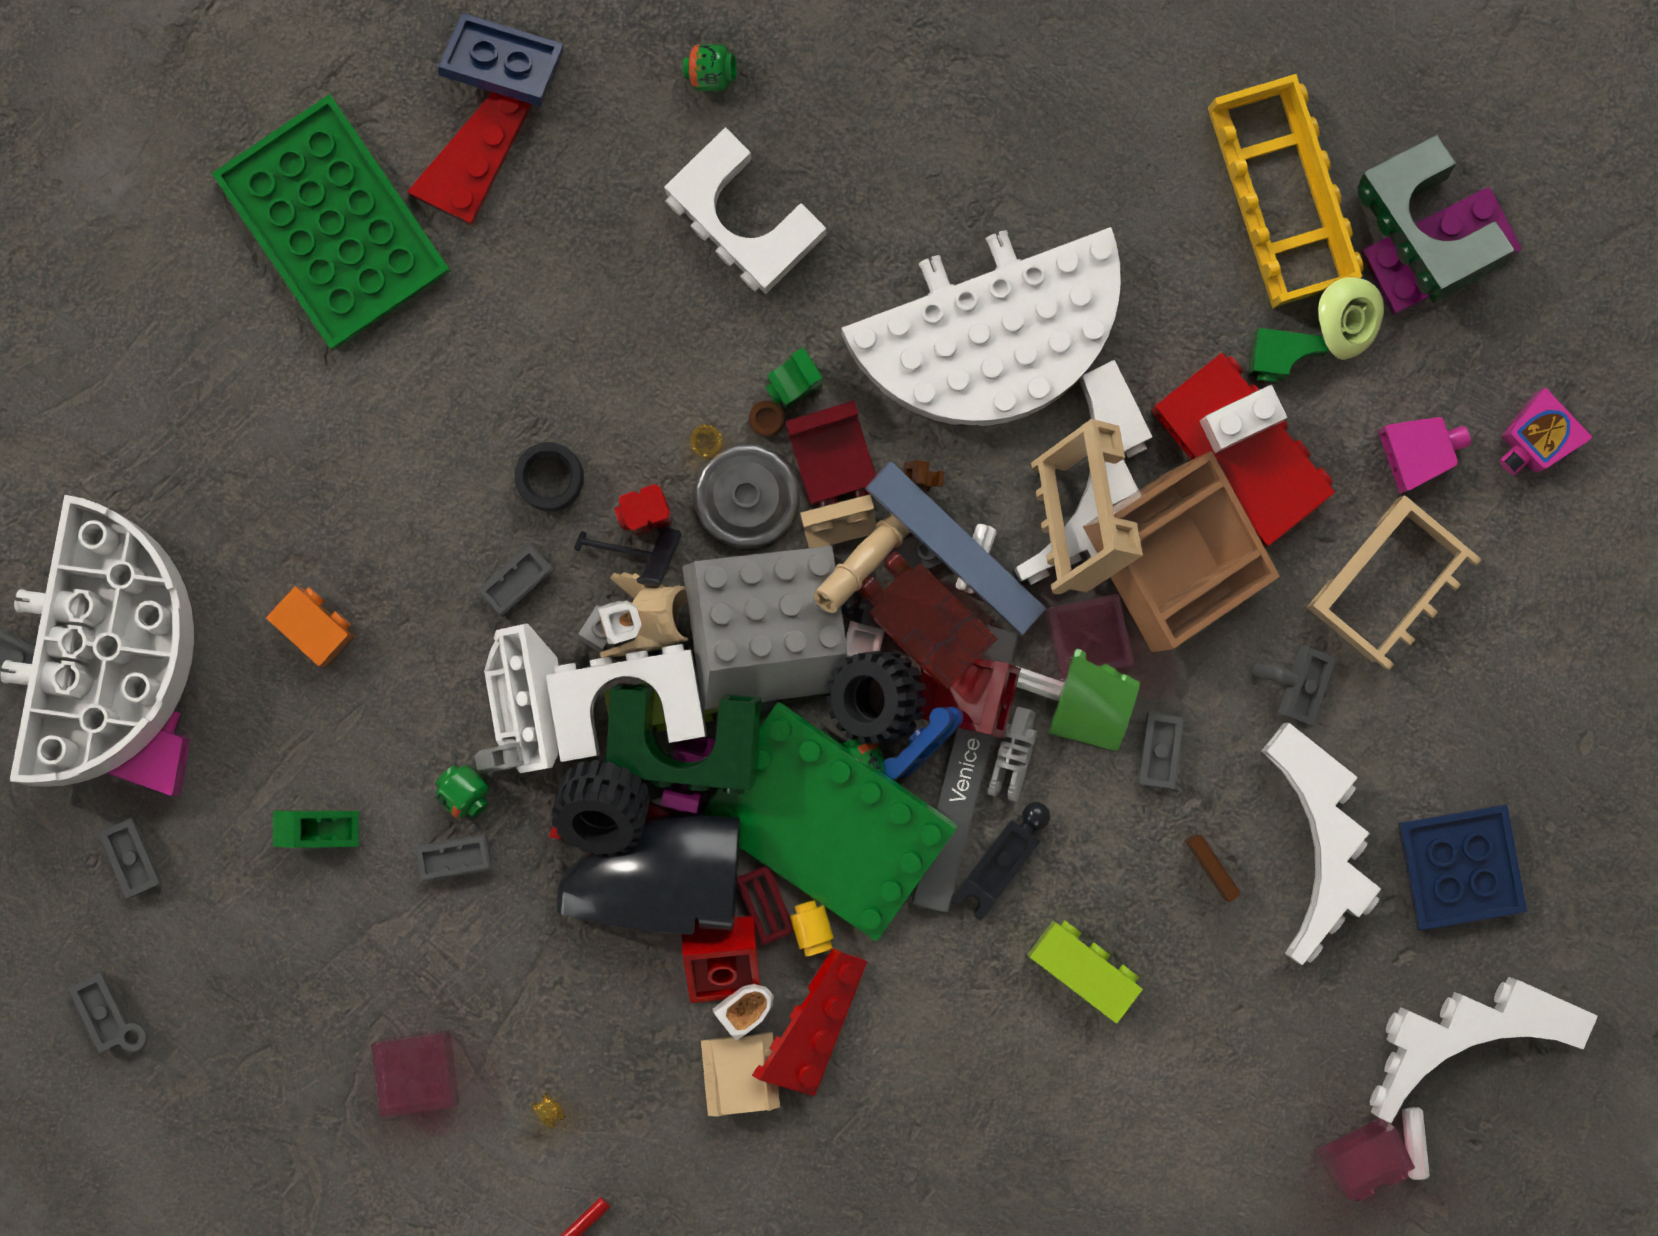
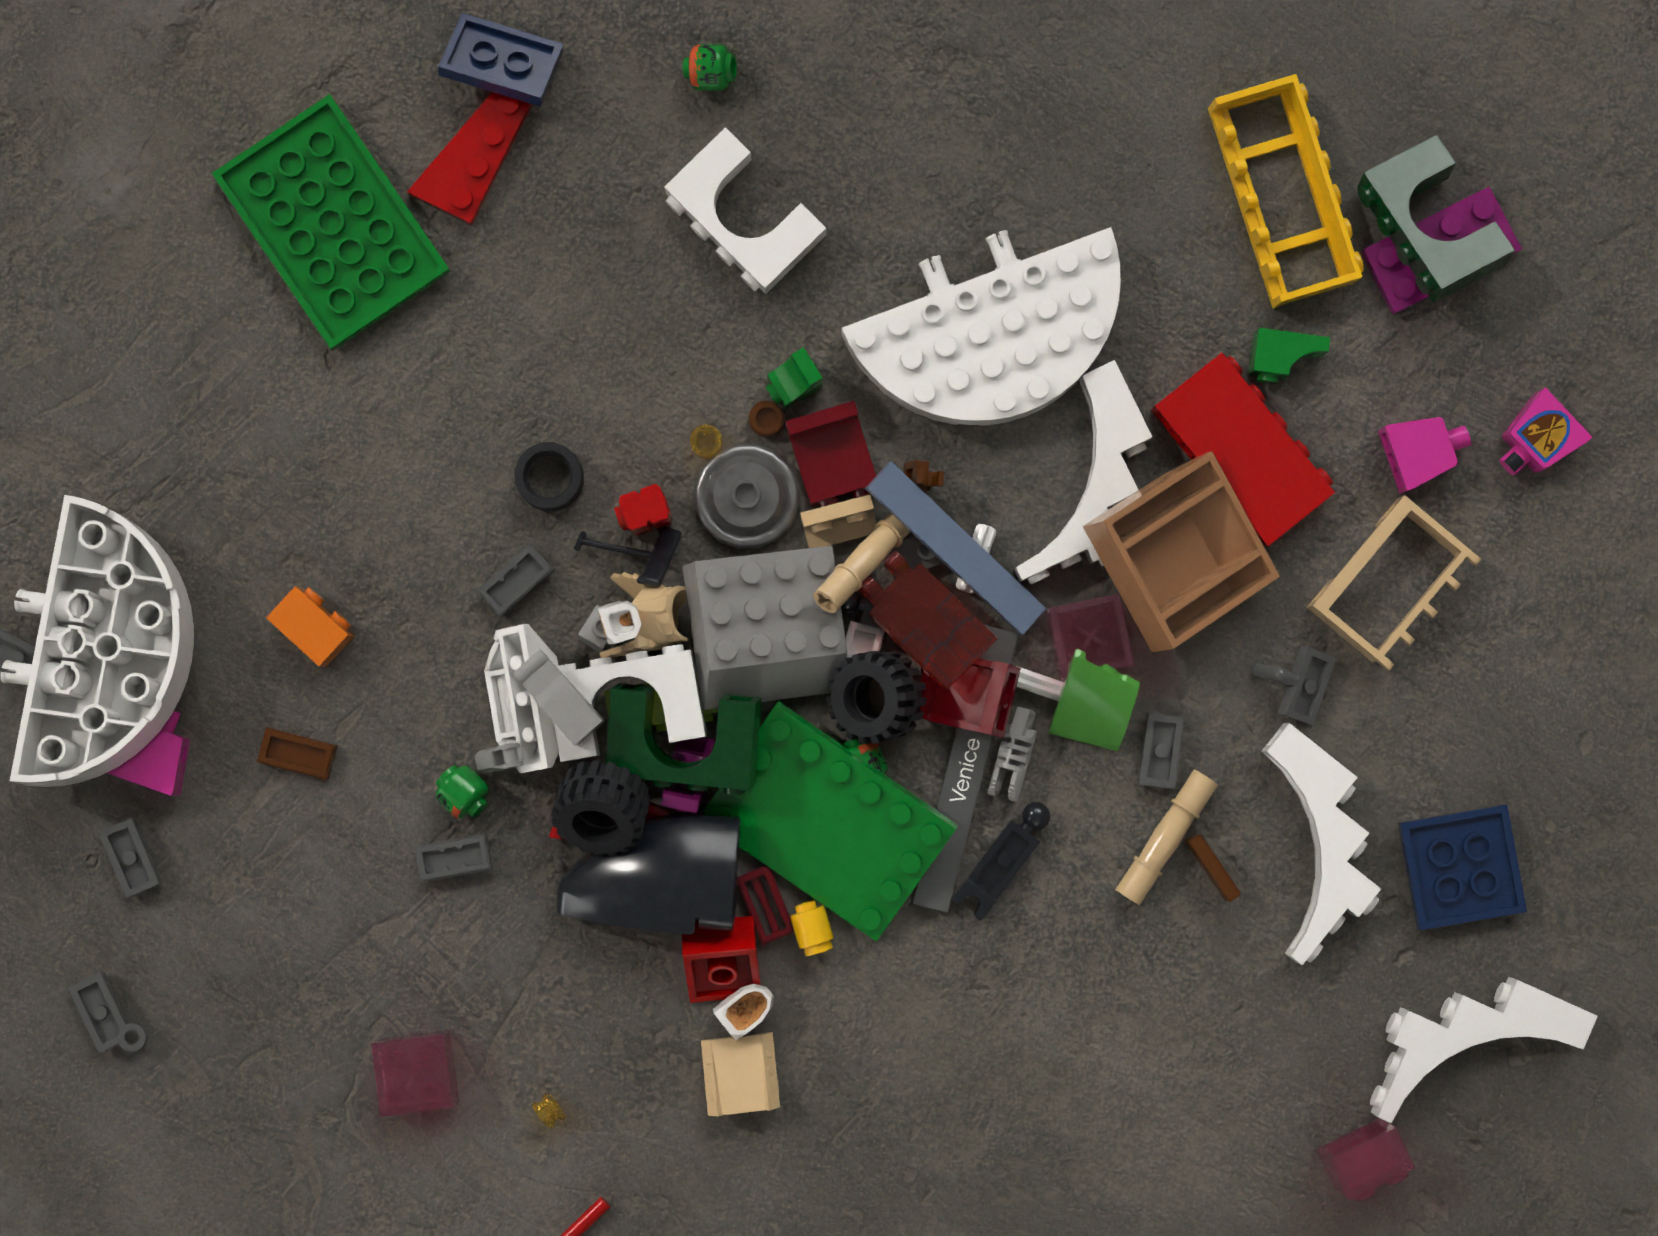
green arch [273,810,359,848] -> none
red wing [752,948,868,1096] -> none
blue plate [884,707,963,779] -> none
lime brick [1027,920,1143,1024] -> none
tan hinge [1031,419,1143,594] -> none
white brick [1199,385,1287,453] -> none
yellowish green hat [1318,277,1384,360] -> none
white axle [1402,1107,1430,1180] -> none
none -> reddish brown tile [257,727,338,780]
none -> light grey piece [512,649,605,746]
none -> tan piece [1115,769,1218,906]

